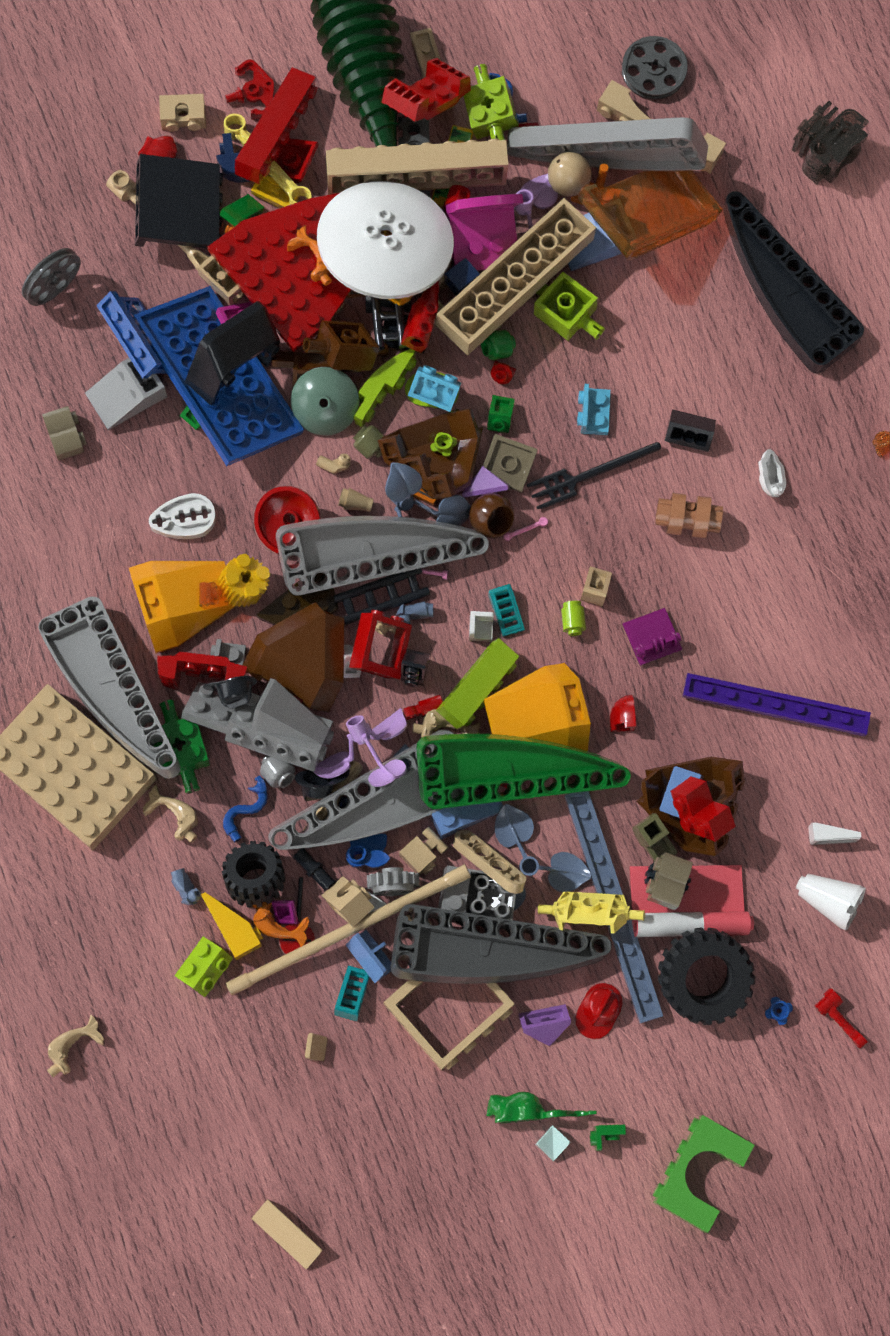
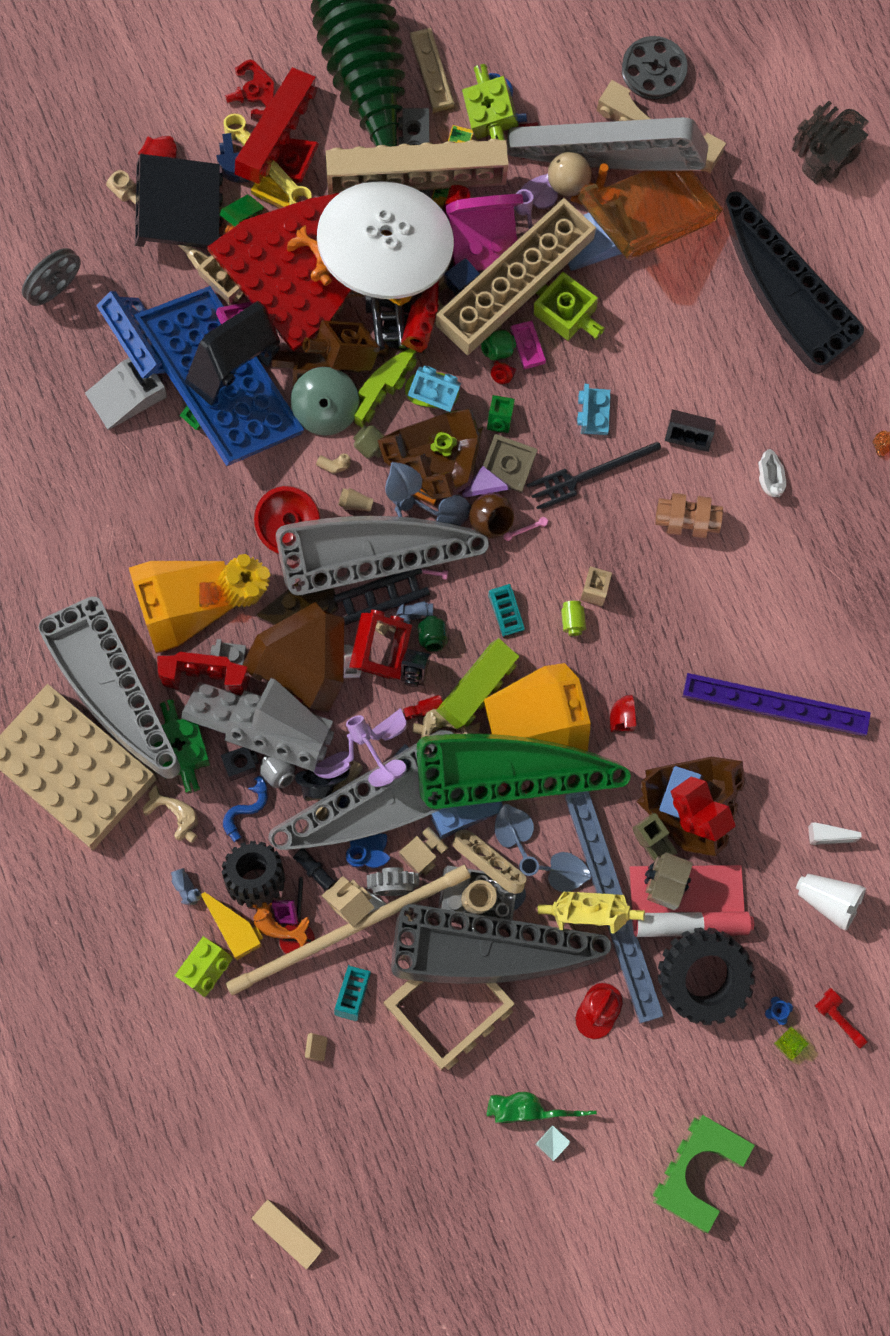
dark tan brick [42,406,86,461] -> none
tan animal [47,1014,104,1078] -> none
white piece [149,493,216,539] -> none
tan brick [159,94,206,132] -> none
black piece [203,676,257,709] -> none
medium blue panel [346,930,392,983] -> none
red plate [382,58,471,122] -> none
white panel [469,611,494,642] -> none
medium lavender slope [519,1004,571,1046] -> none
green bracket [590,1124,626,1151] -> none
magenta hinge [622,608,683,666] -> none
none -> black brick [221,747,259,782]
none -> dark green head [418,616,449,652]
none -> tan piece [461,880,497,915]
none -> dark pink plate [510,320,546,370]
none -> clear neon green tile [773,1026,809,1061]

